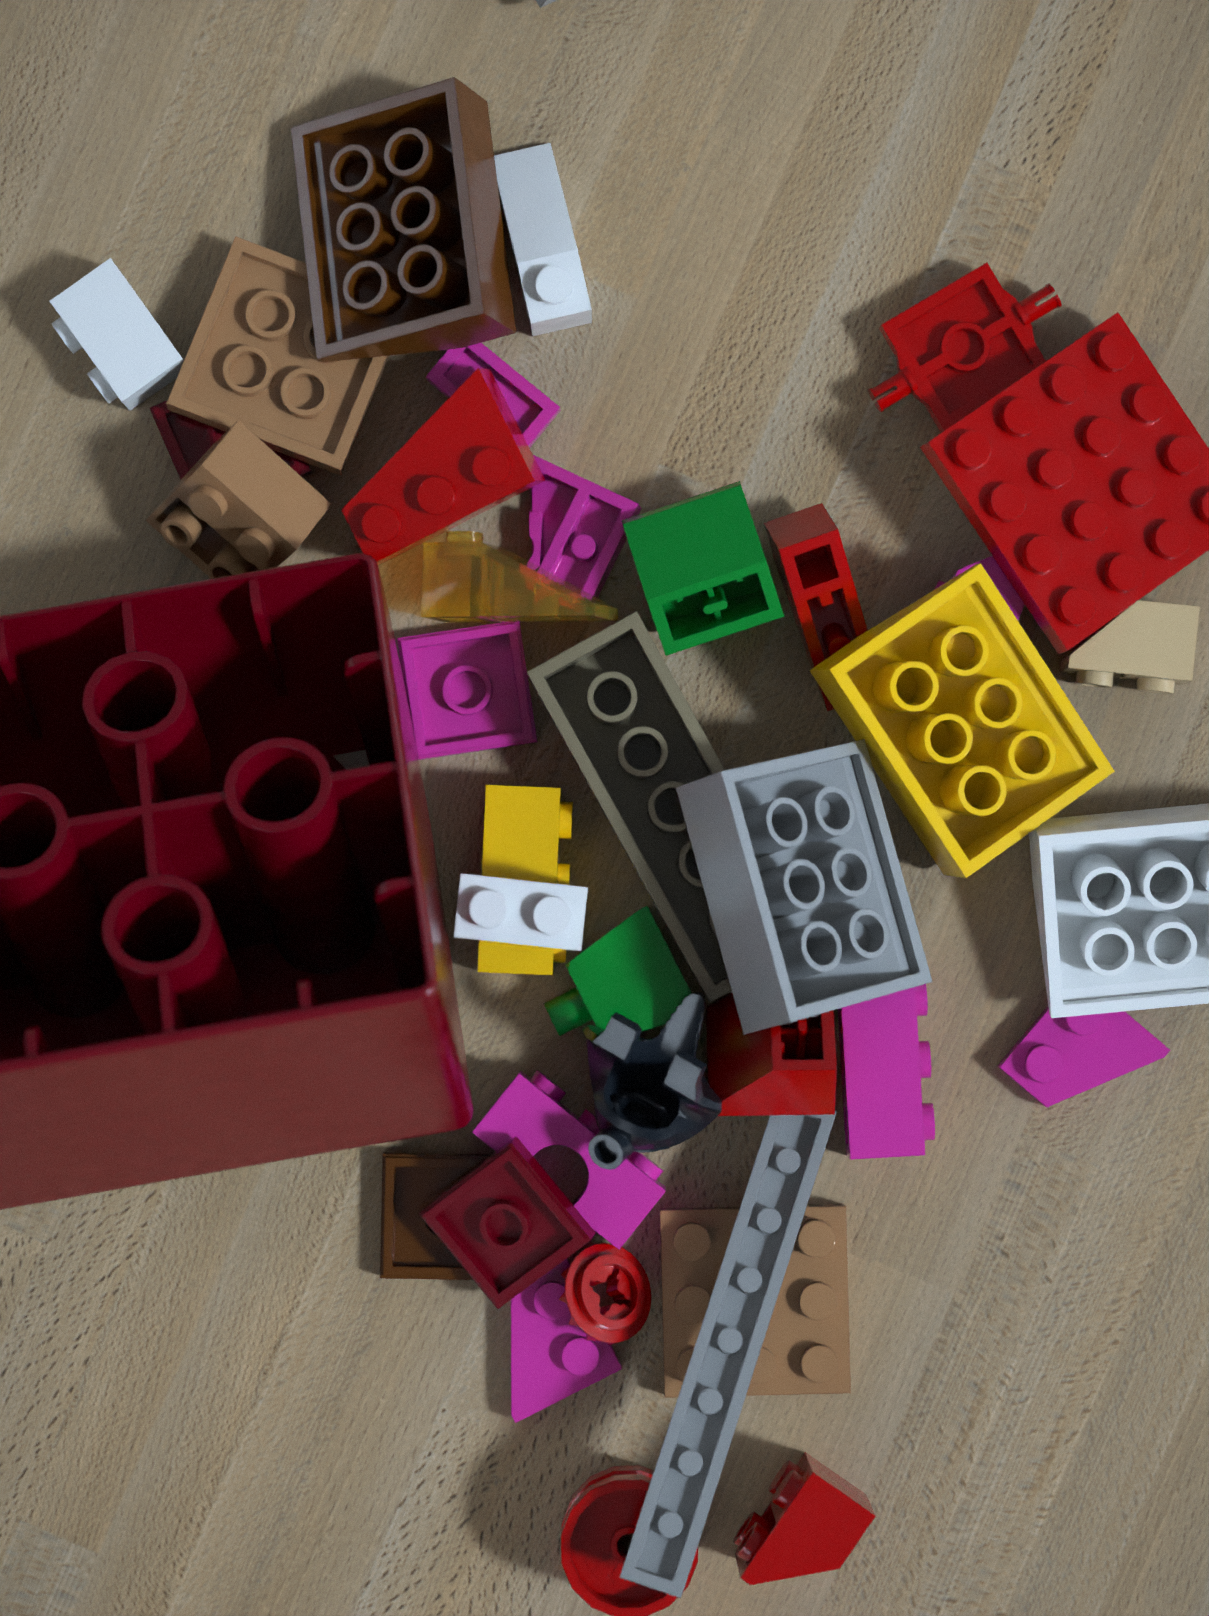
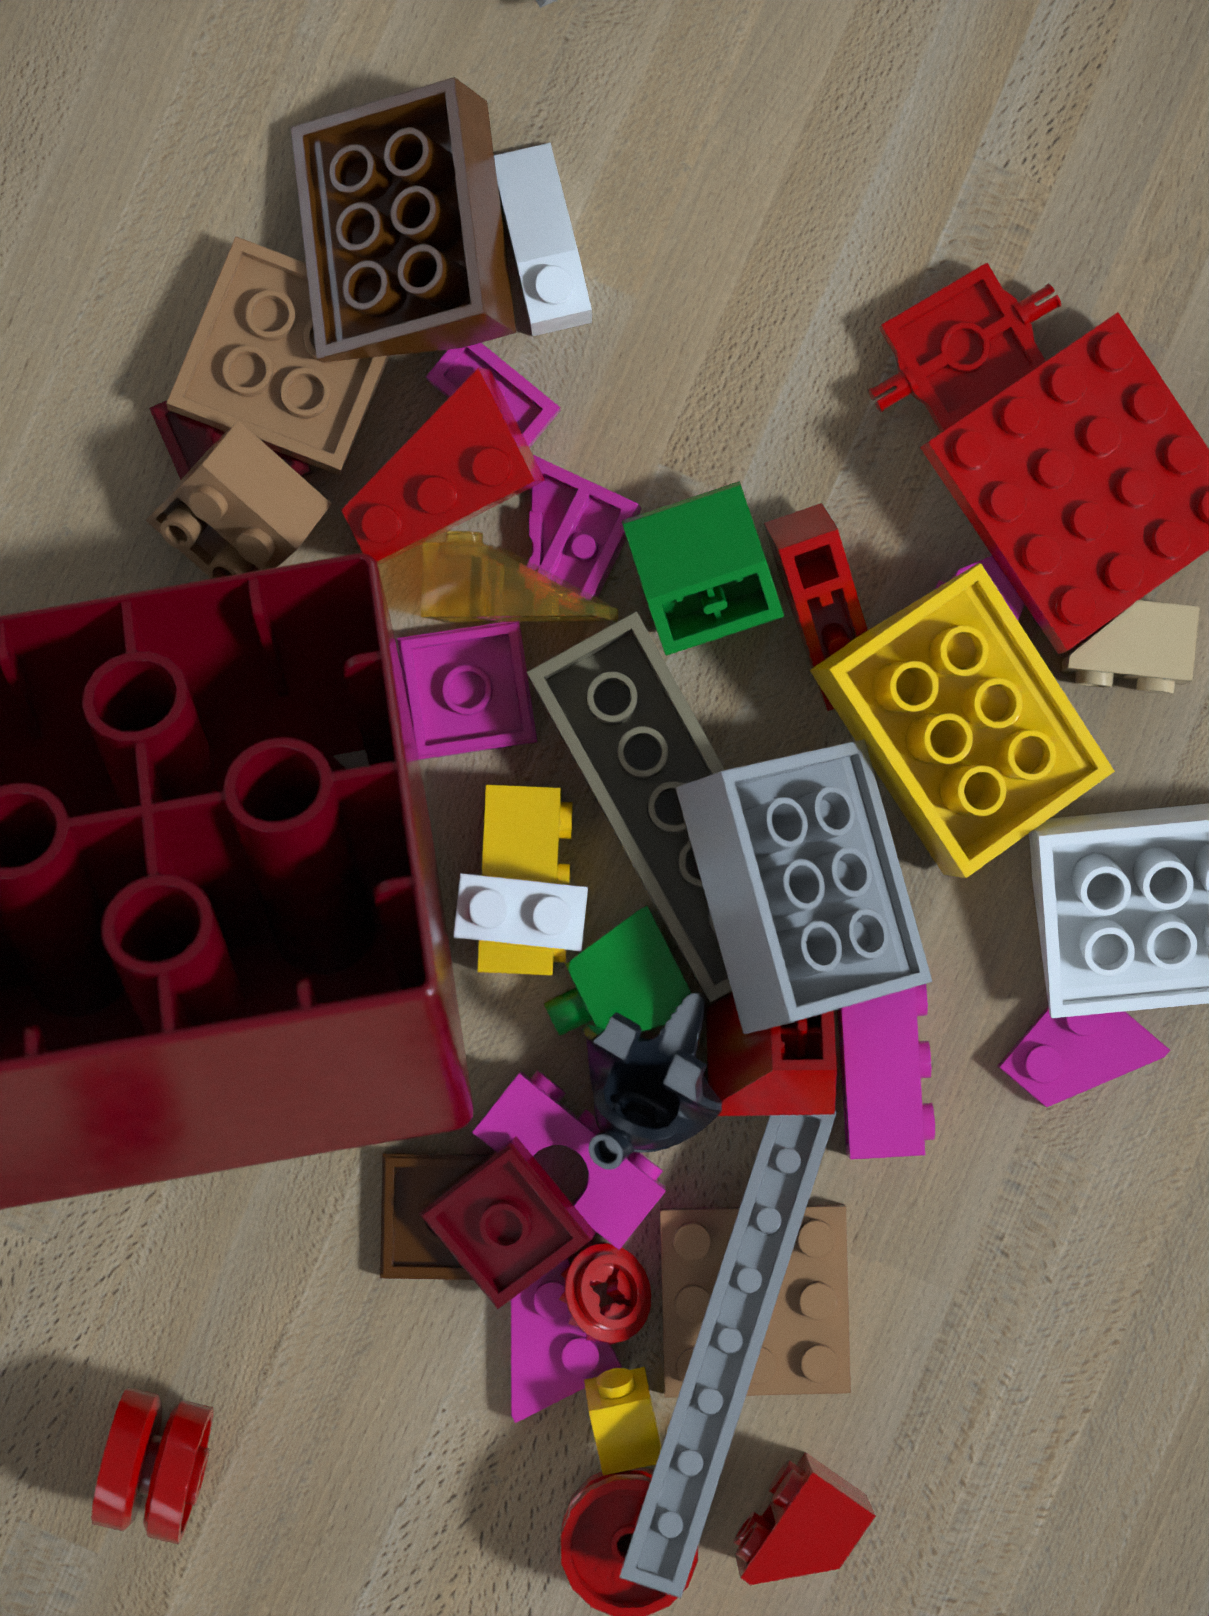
white brick [50,258,184,411] -> none
none -> red wheel [91,1387,214,1545]
none -> yellow brick [584,1367,662,1475]

